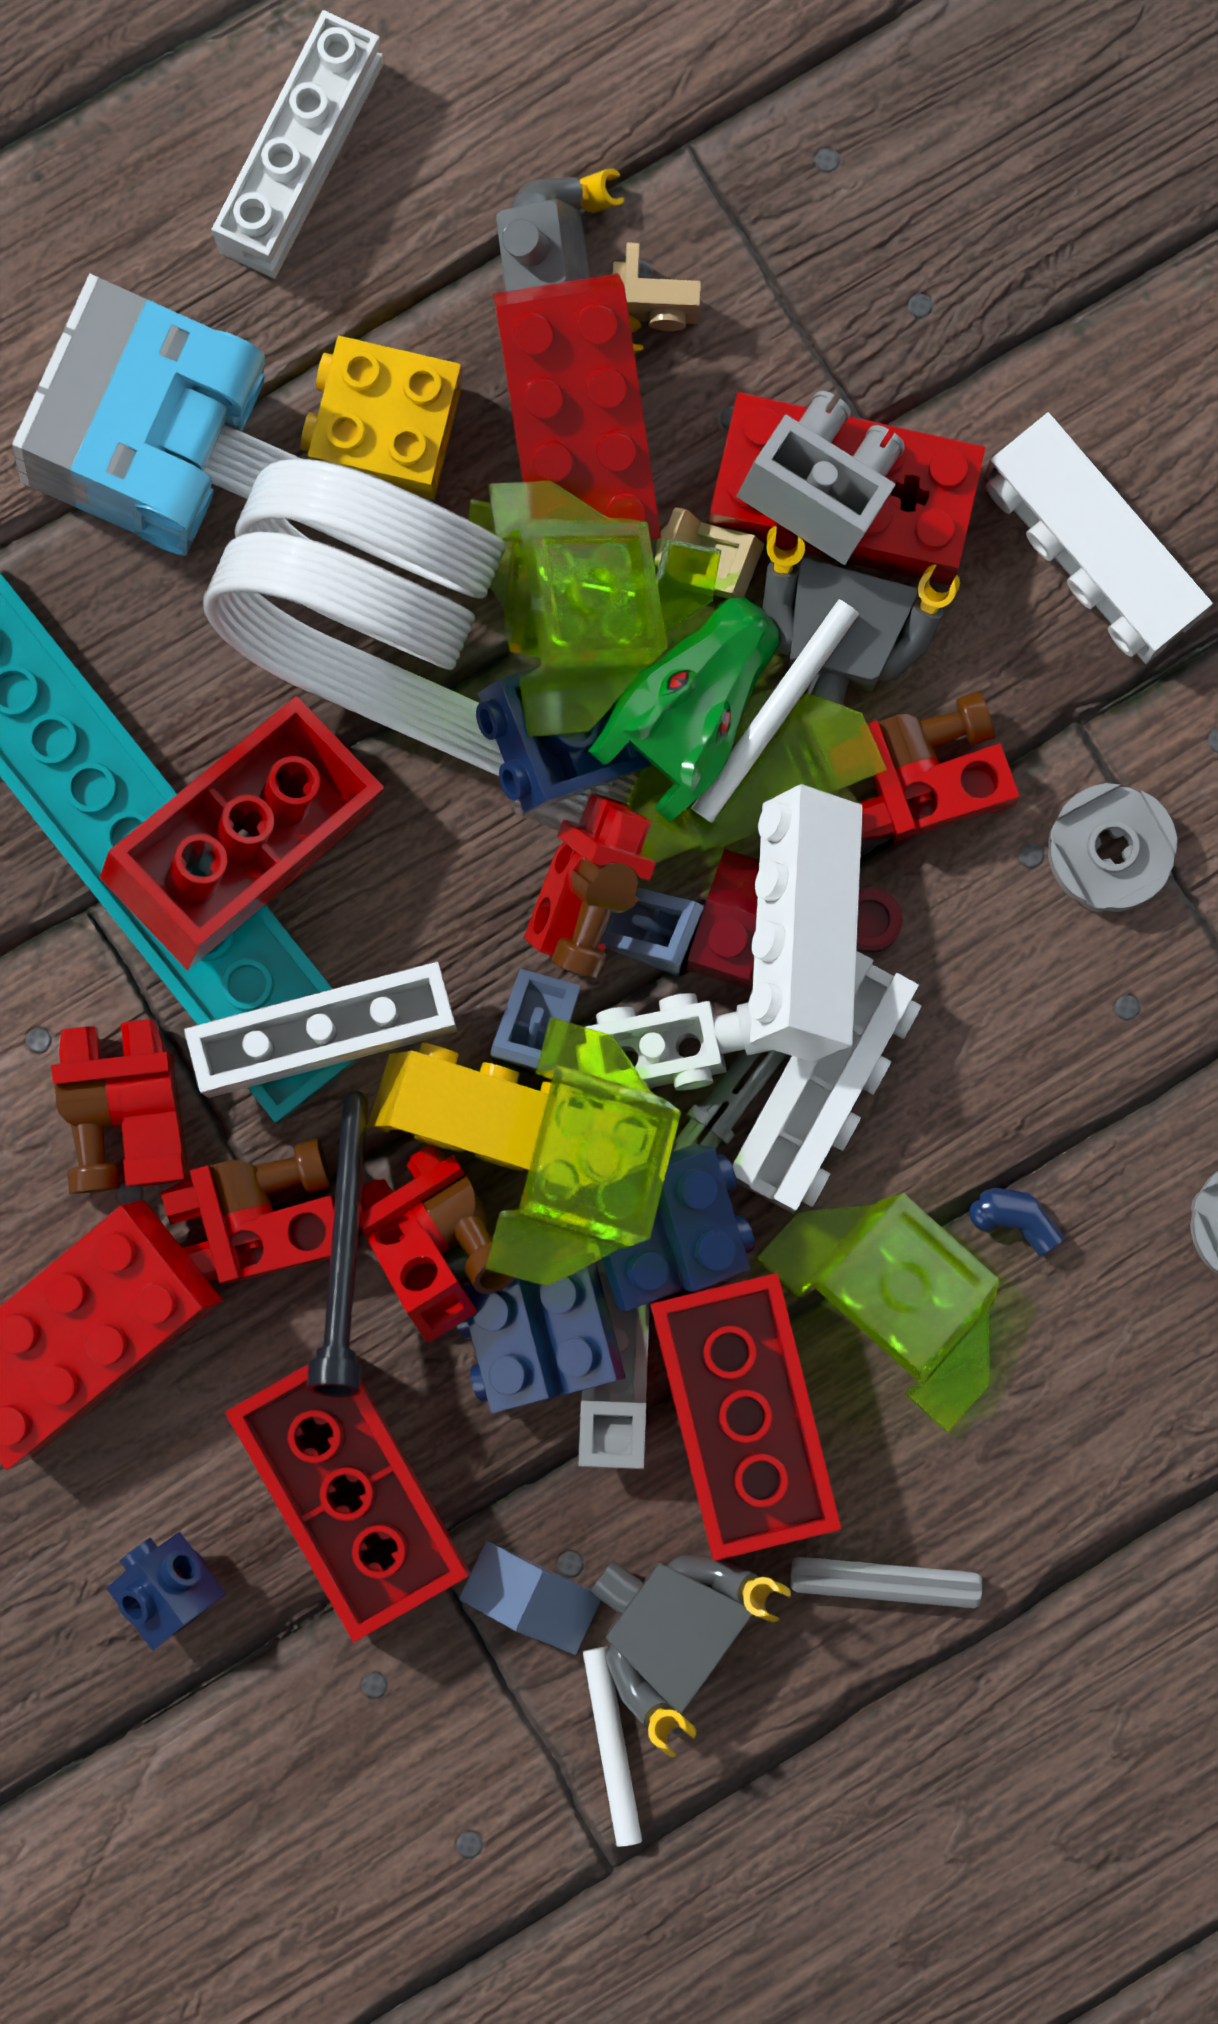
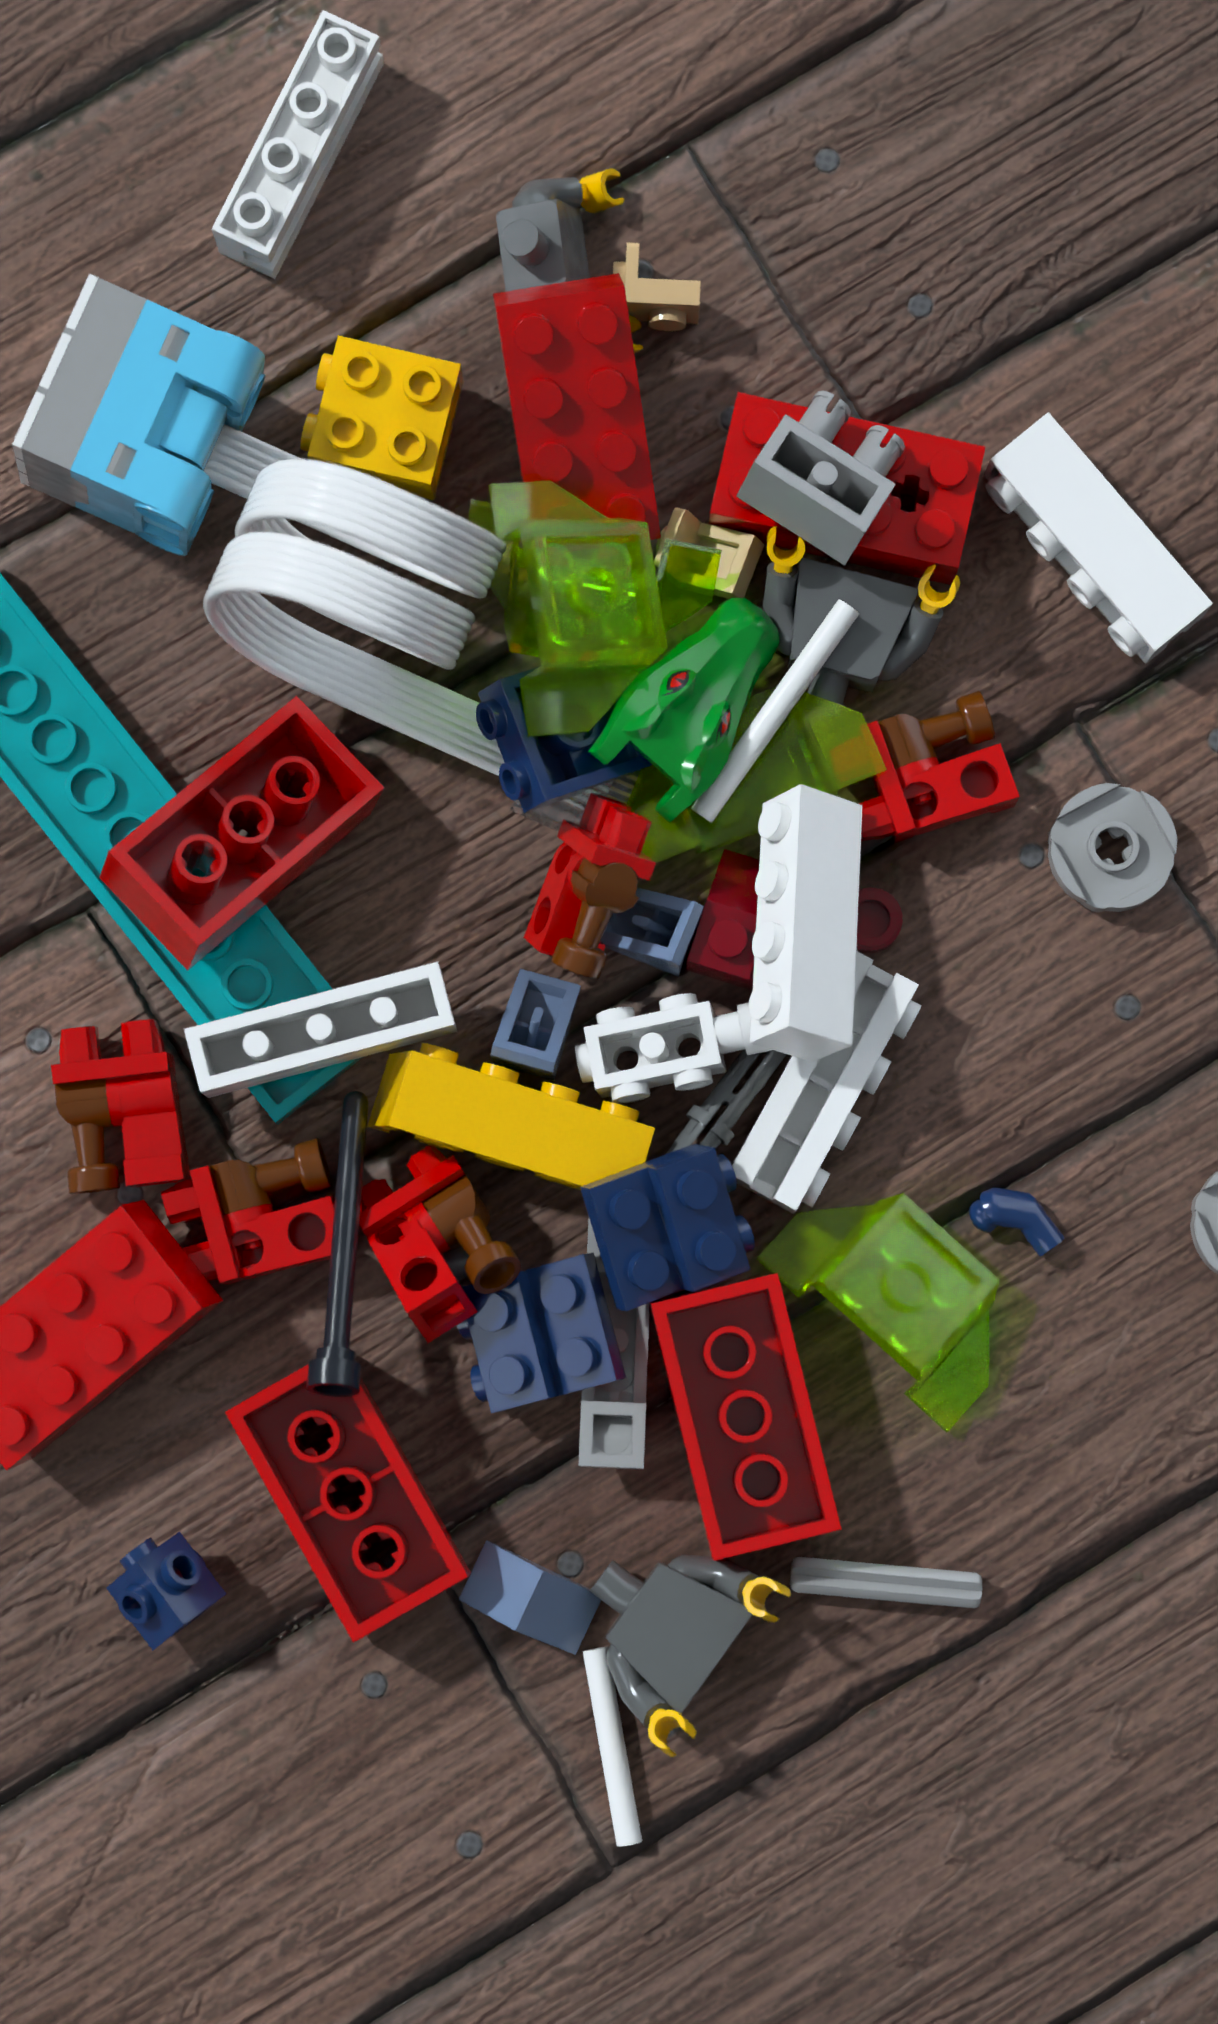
clear neon green piece [486,1017,681,1286] -> none

